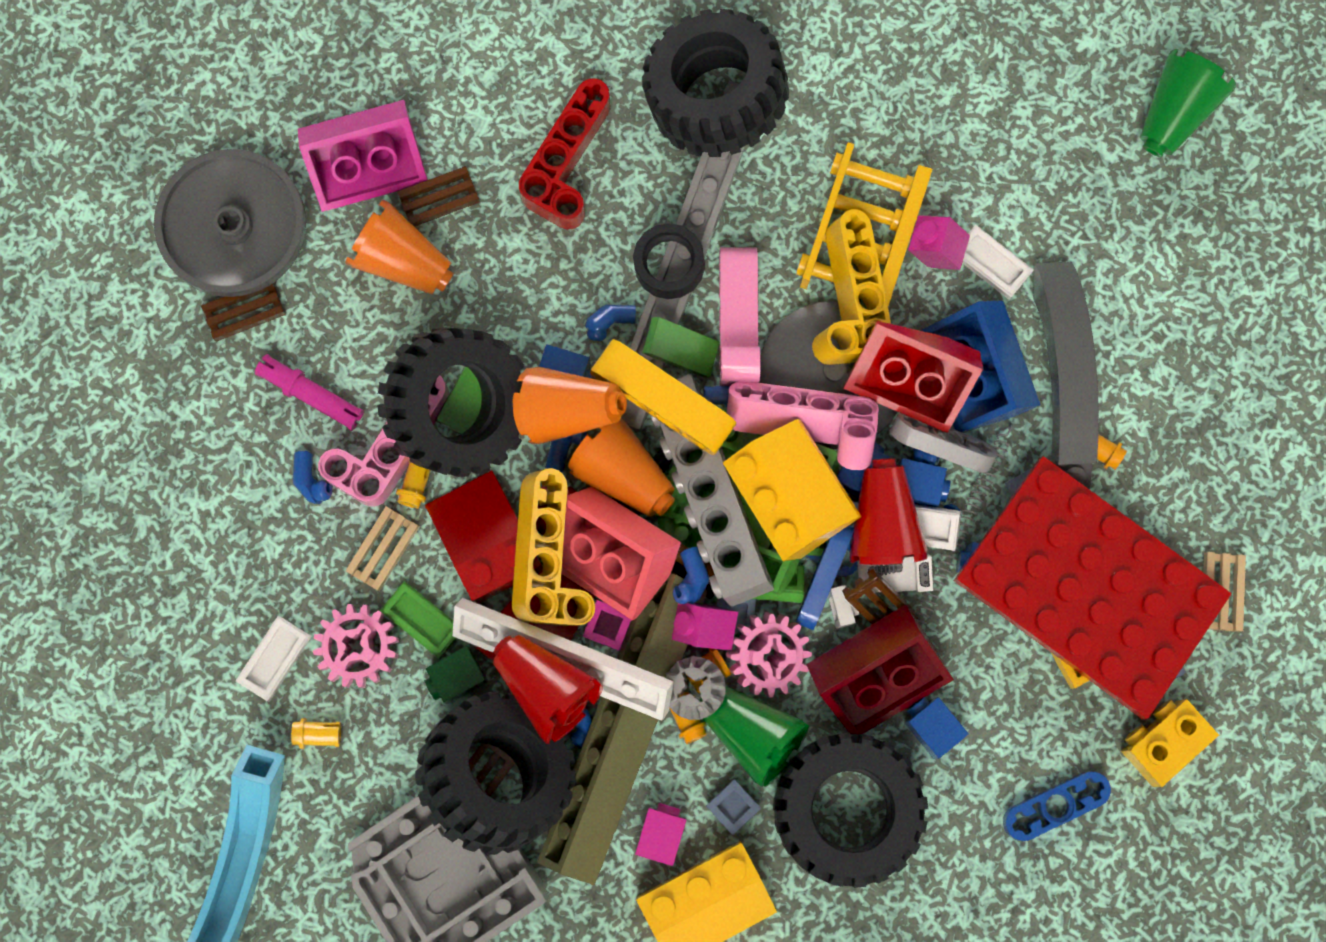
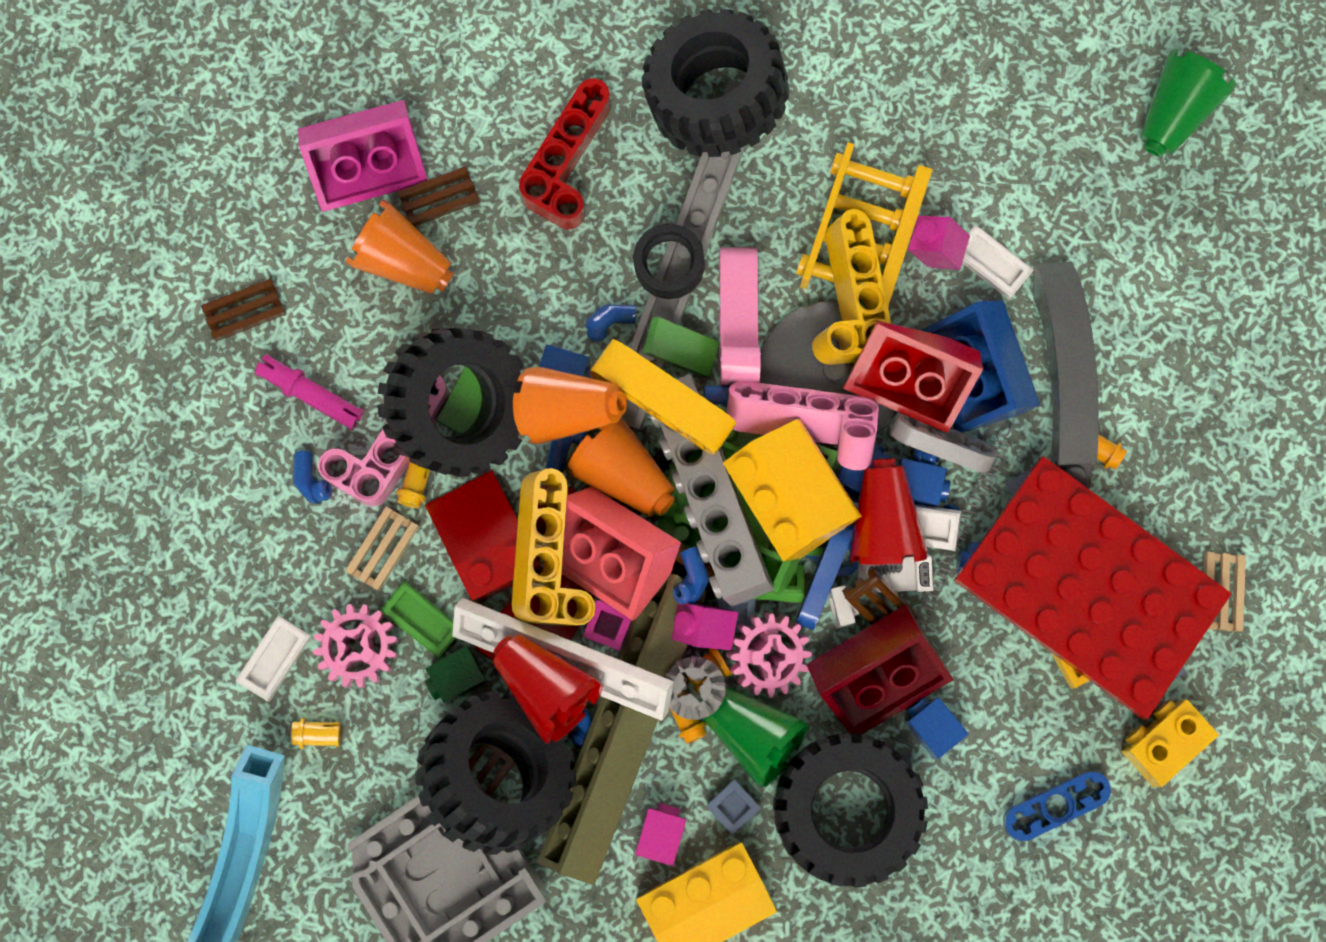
dark grey dish [154,149,306,297] -> none

